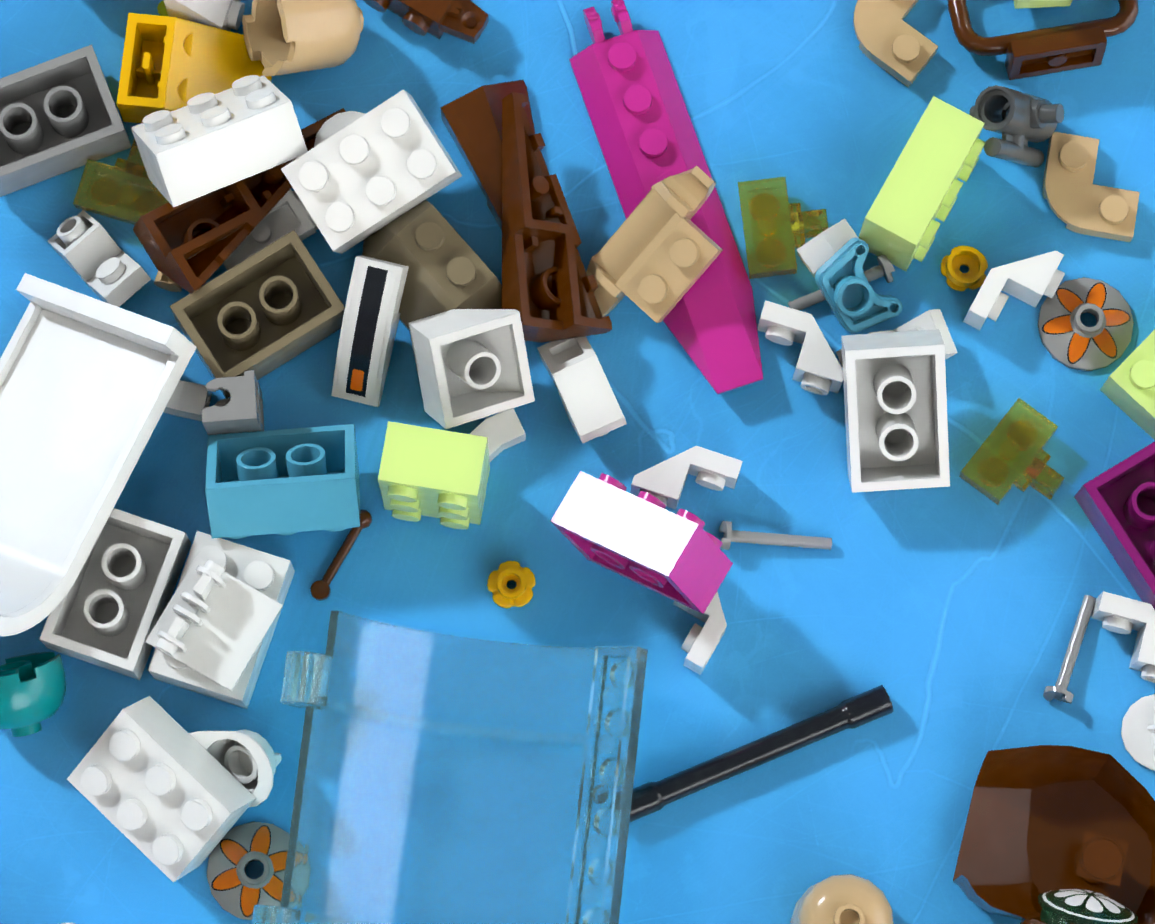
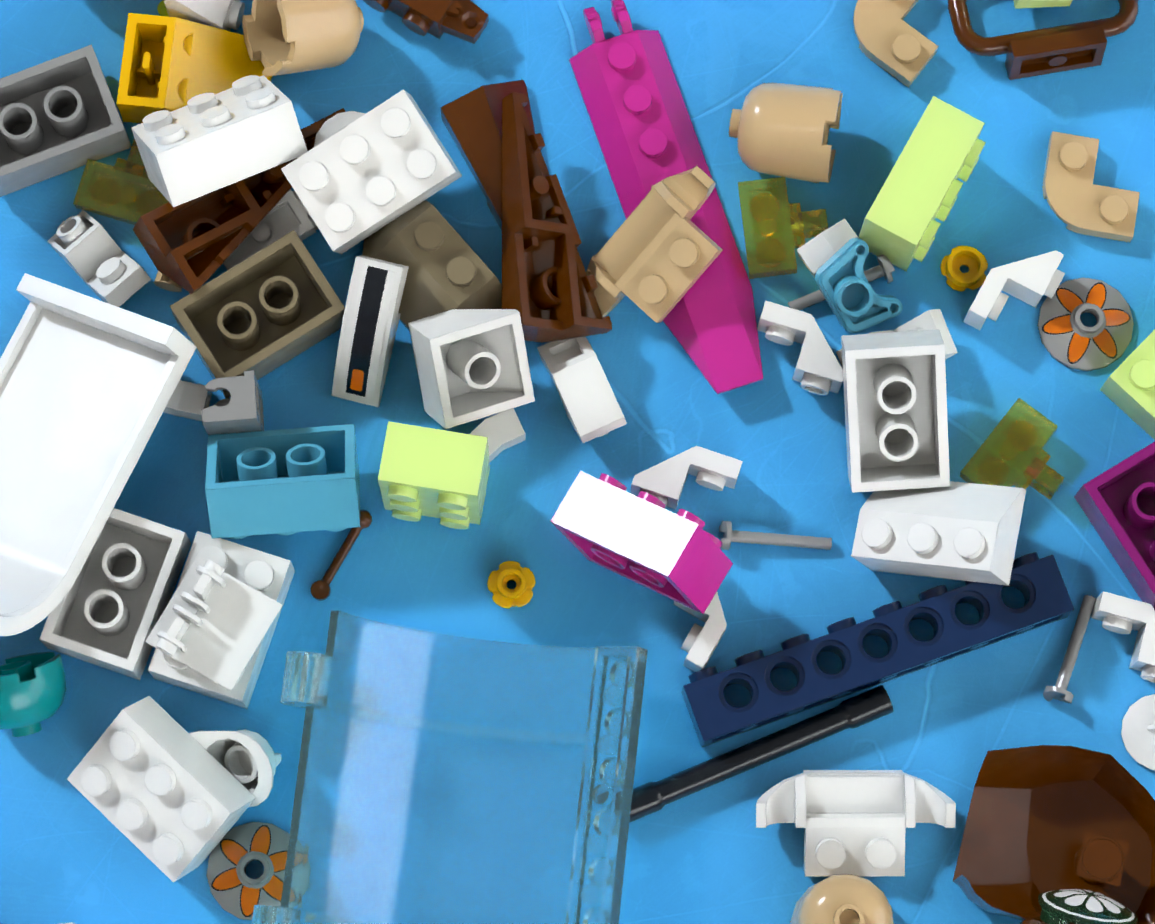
dark grey pin [969,85,1064,168] -> none
none -> dark blue brick [681,552,1074,748]
none -> tan cylinder [729,82,843,183]
none -> white plate [756,770,956,877]
none -> white slope [851,481,1026,586]

